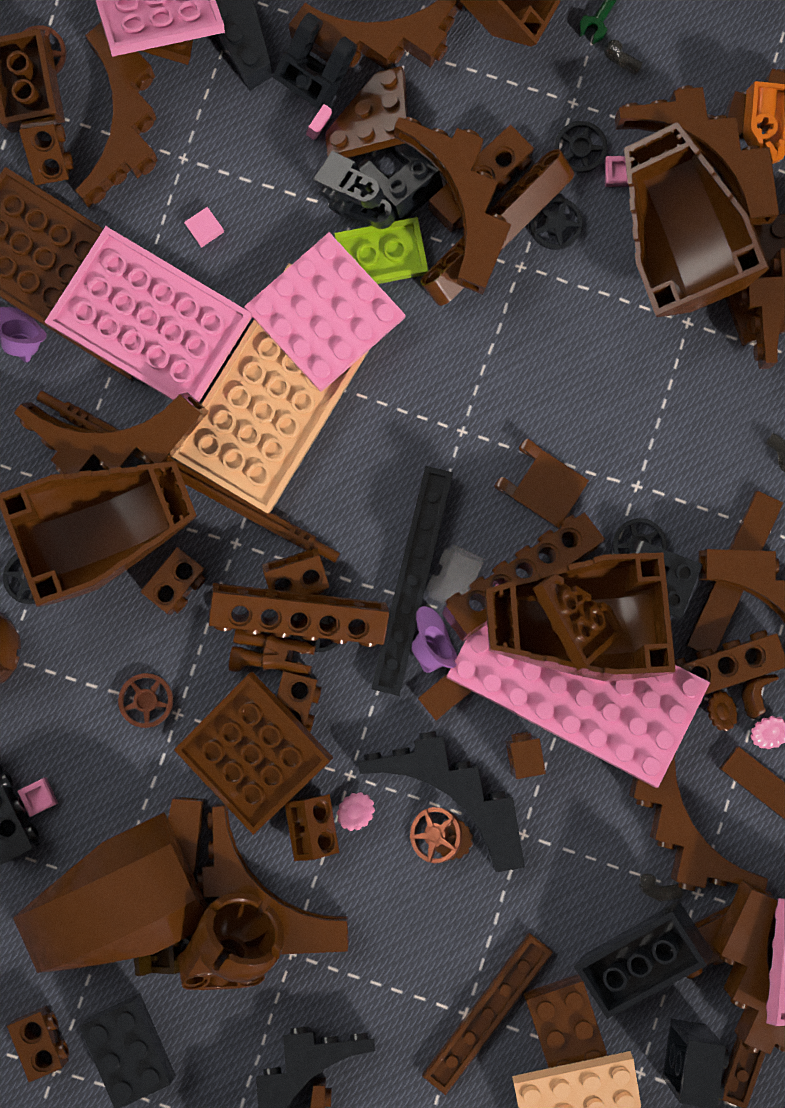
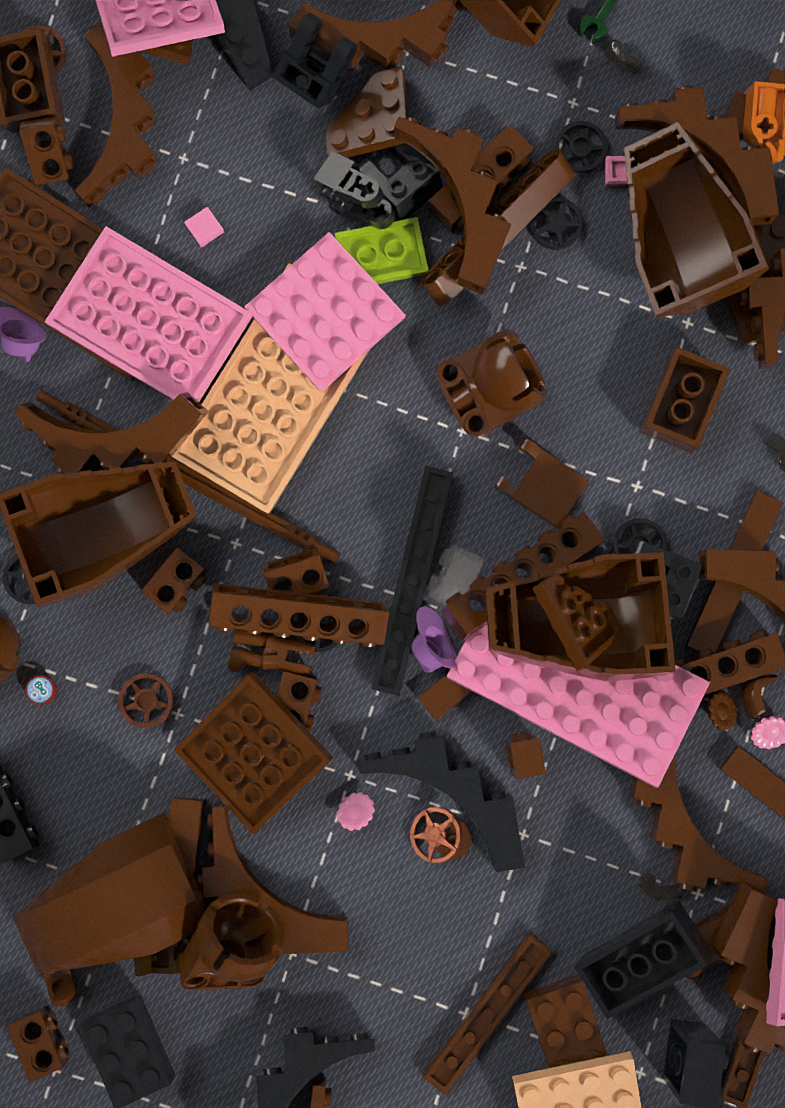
bright pink tile [18,777,58,817] -> none
reddish brown brick [285,794,340,861] -> none
bright pink tile [306,104,332,140] -> none
none -> tile [25,675,56,704]
none -> reddish brown hair [44,969,77,1006]
none -> reddish brown piece [437,329,547,437]
none -> reddish brown brick [639,347,730,453]

